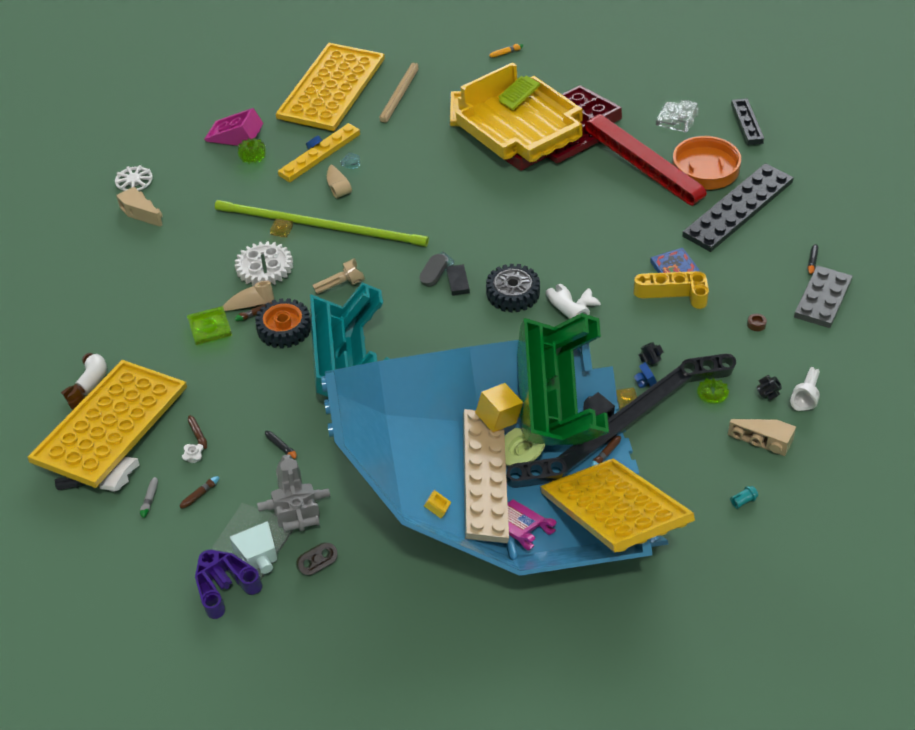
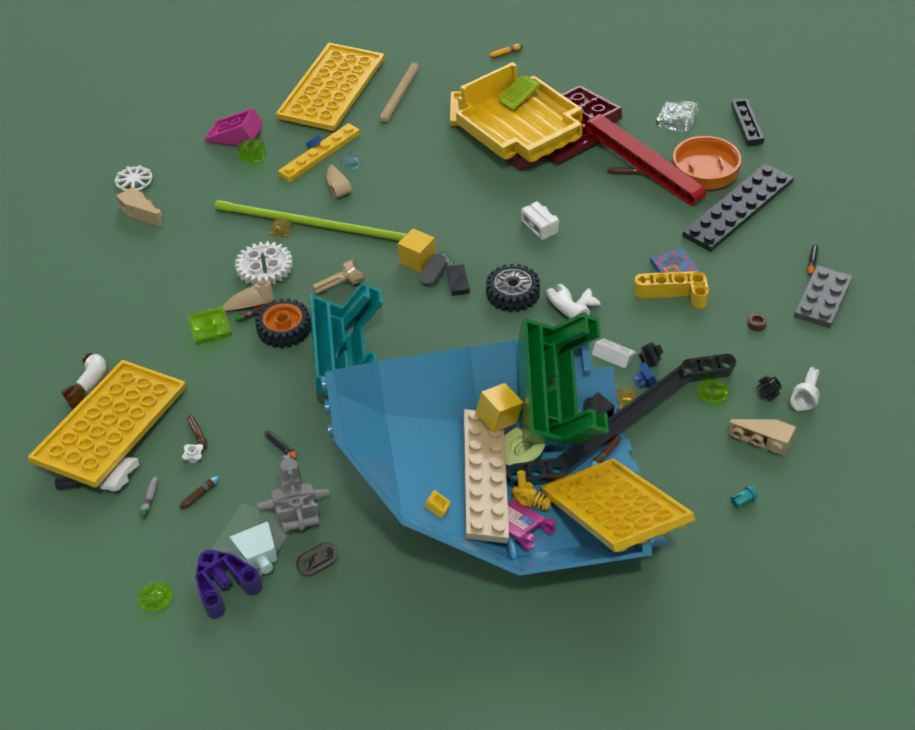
none -> clear neon green gear [137,580,173,612]
none -> yellow head [398,228,436,273]
none -> yellow piece [511,470,552,511]
none -> white brick [521,201,559,240]
none -> white slope [592,338,636,368]
none -> reddish brown piece [607,167,645,175]

